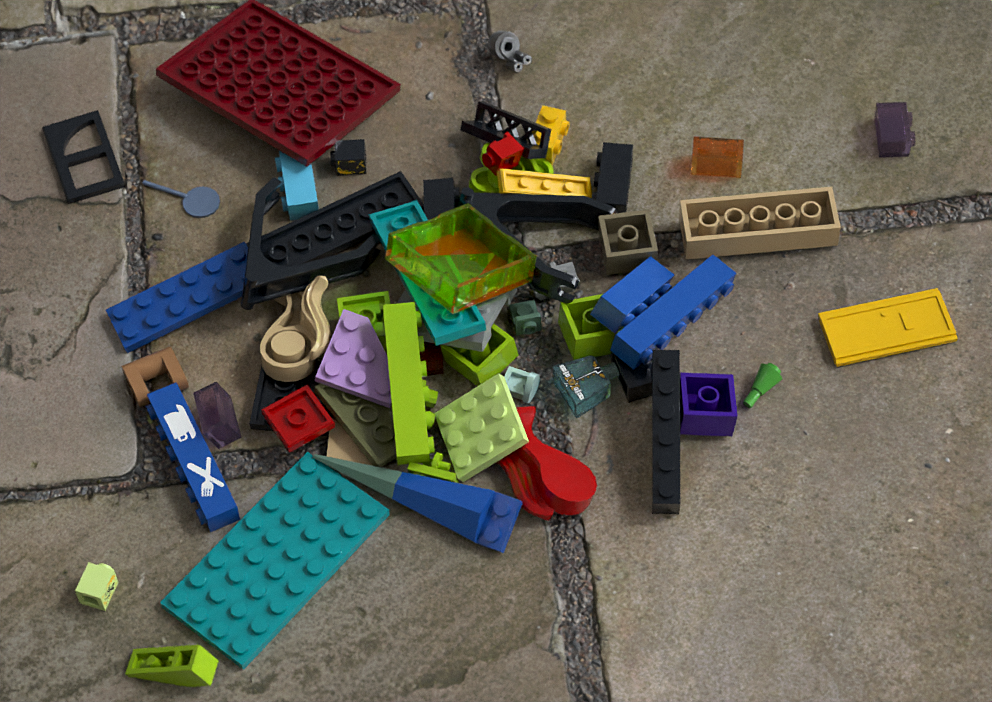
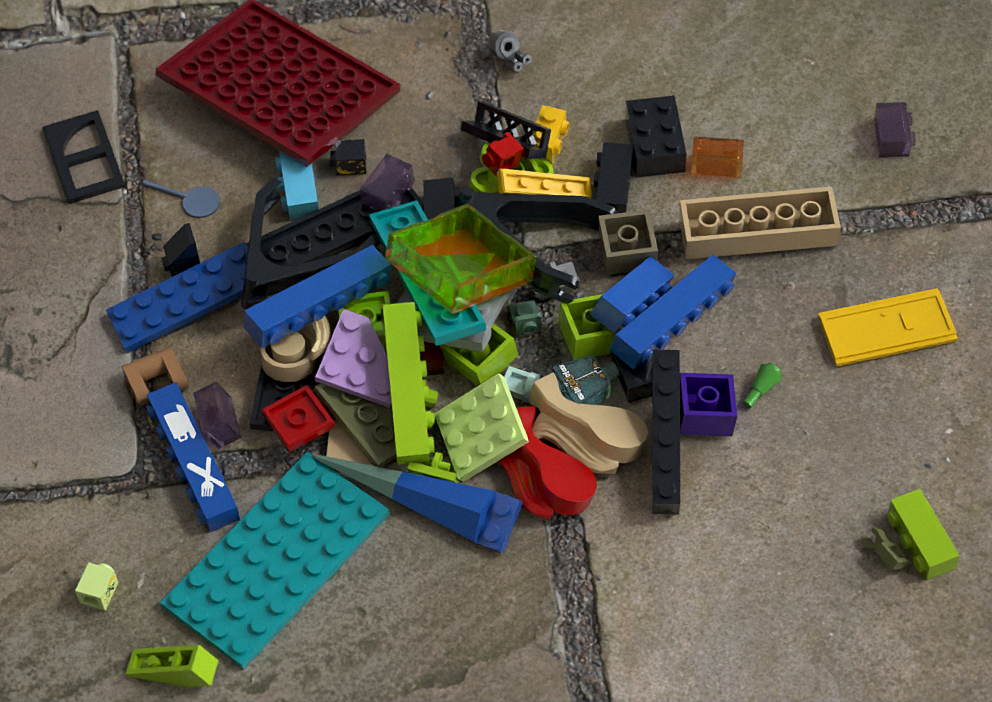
none -> black slope [161,223,200,277]
none -> blue brick [243,245,391,348]
none -> clear purple piece [360,154,415,211]
none -> tan animal [528,372,648,474]
none -> black brick [625,95,687,178]
none -> olive plate [862,528,912,570]
none -> lime brick [887,489,960,580]

